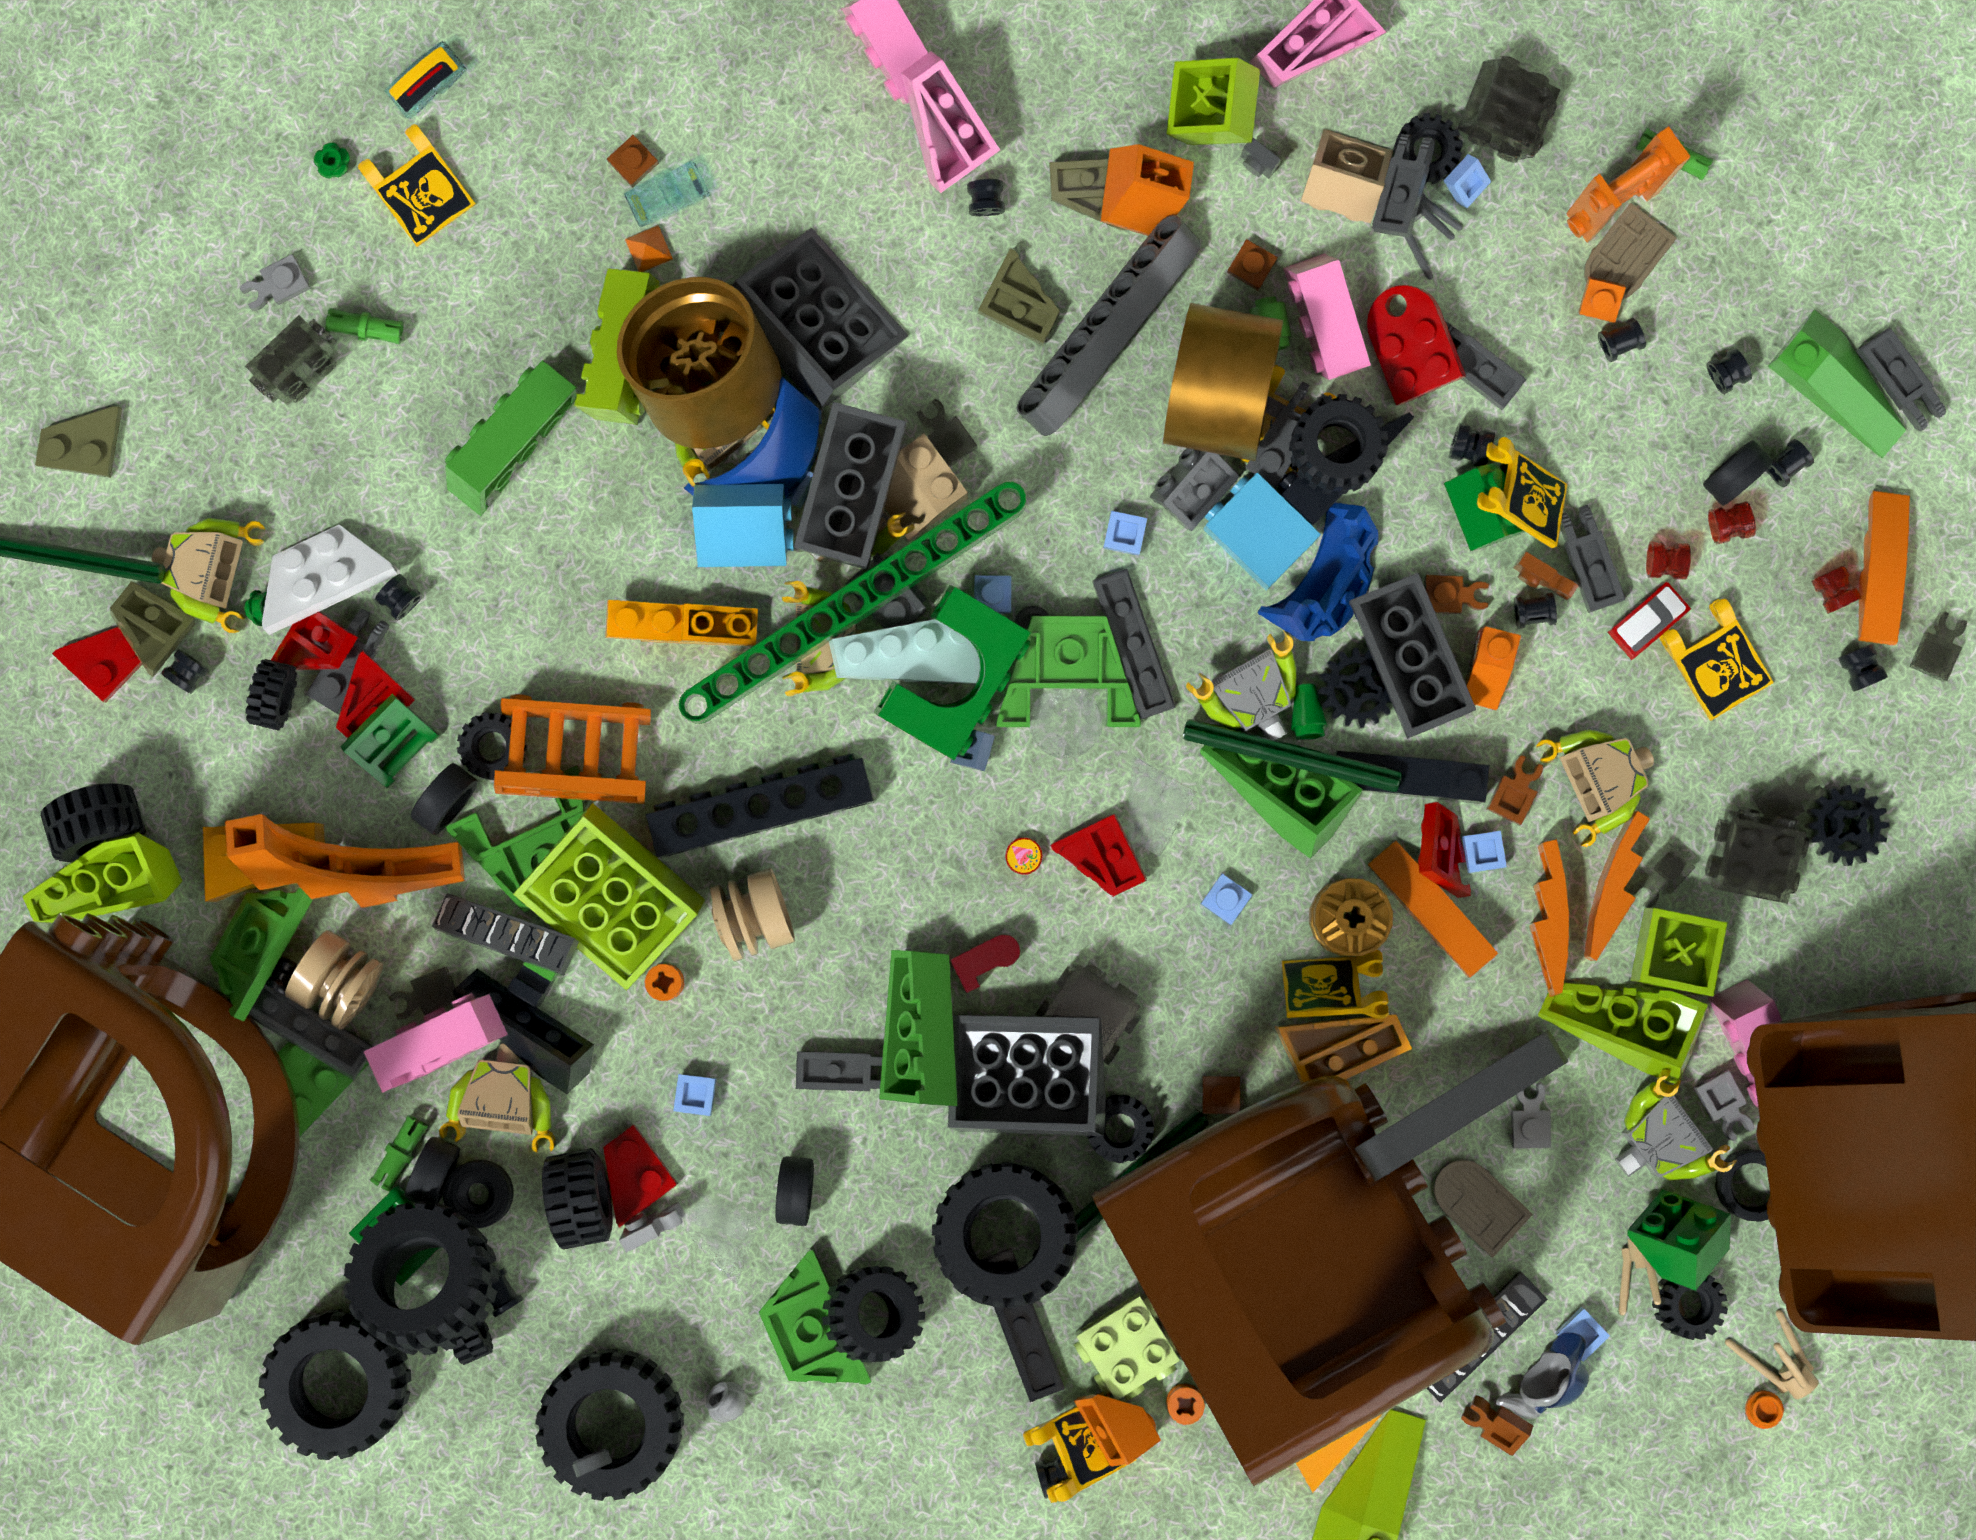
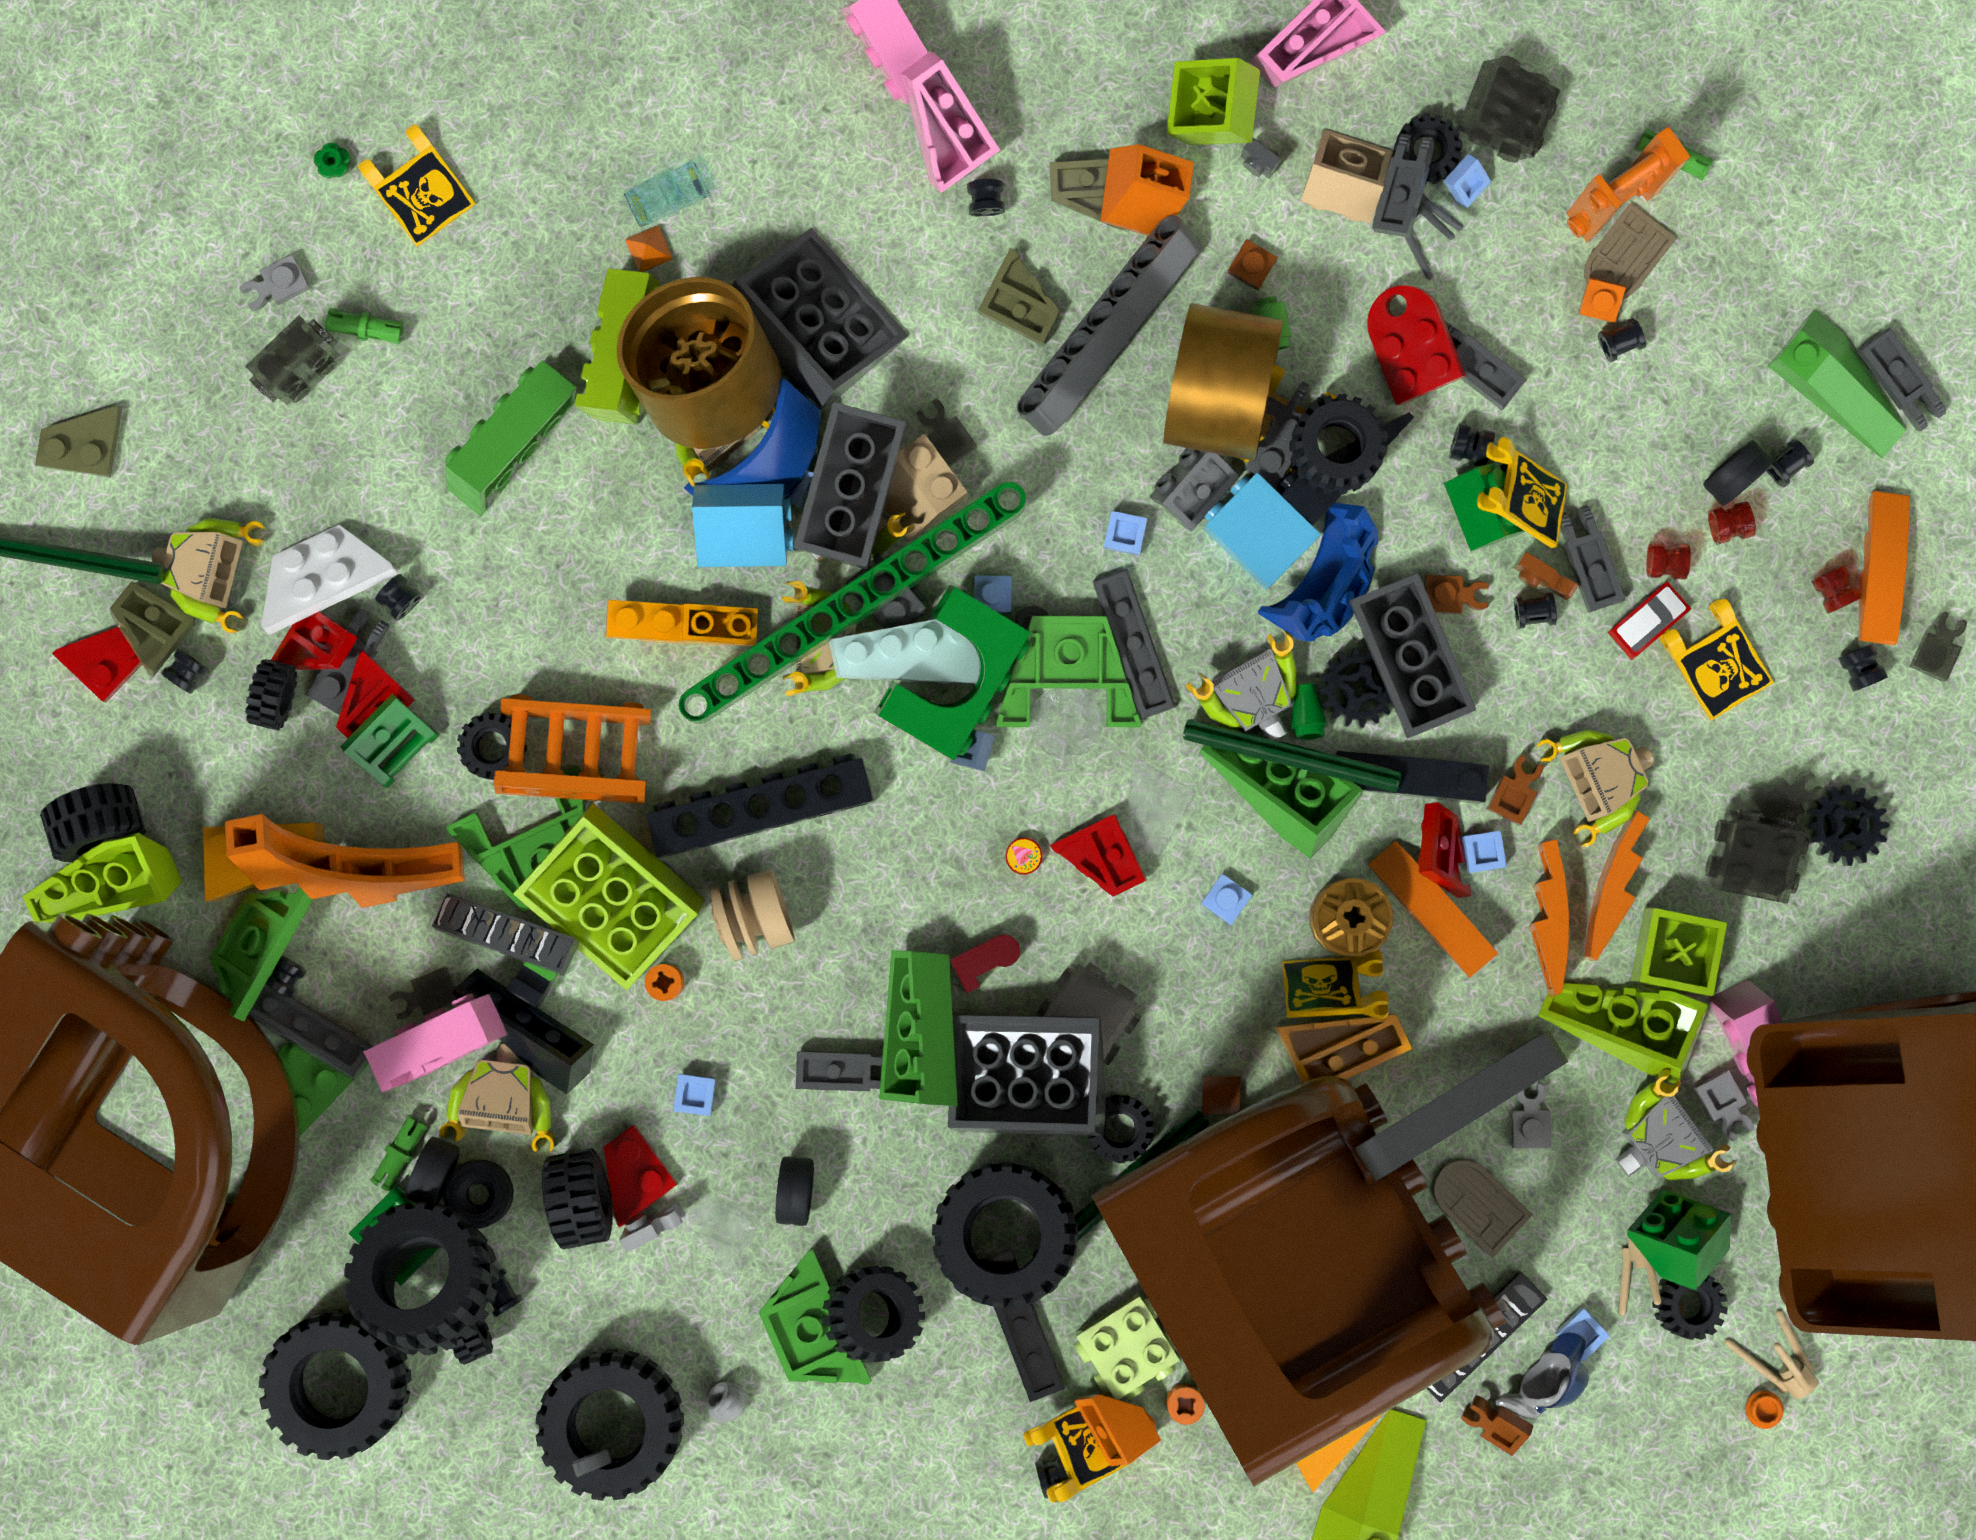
green plate [244,590,267,626] -> none
tan wheel [285,930,383,1030] -> none
slope [384,41,467,119] -> none
black tyre [411,763,478,835] -> none
dark orange plate [607,135,659,188] -> none
bright pink wedge [1283,254,1371,380] -> none
orange slope [1465,626,1521,710] -> none
clear smoke plate [1628,842,1696,908] -> none
black wheel [1706,348,1752,395] -> none
black tyre [1715,1149,1768,1222] -> none

